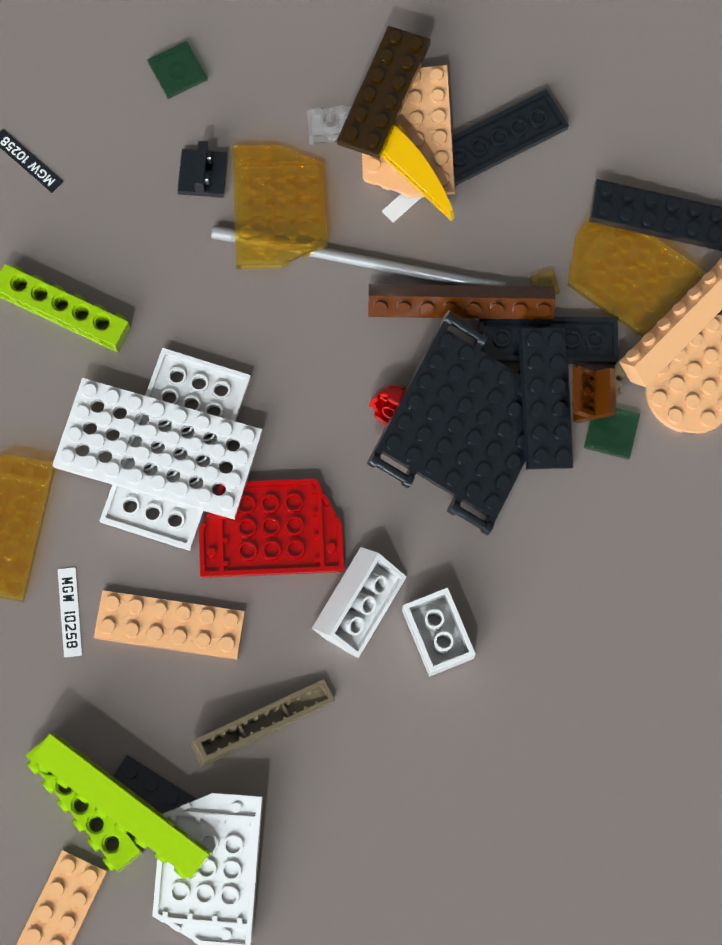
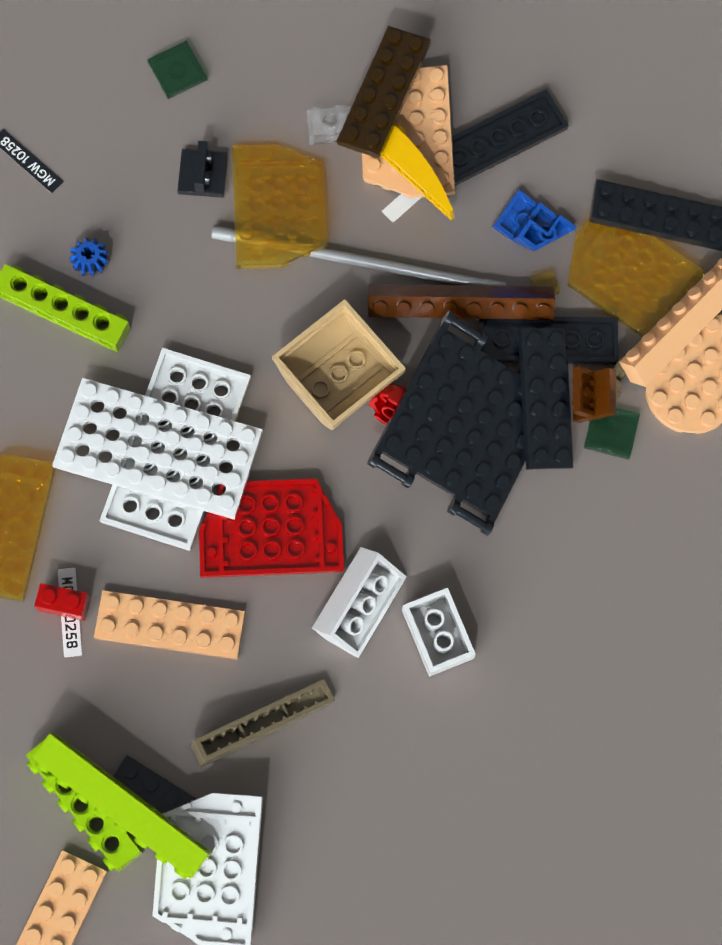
none -> red brick [34,583,91,621]
none -> blue gear [69,237,109,277]
none -> tan container [272,299,406,430]
none -> blue slope [492,190,577,251]

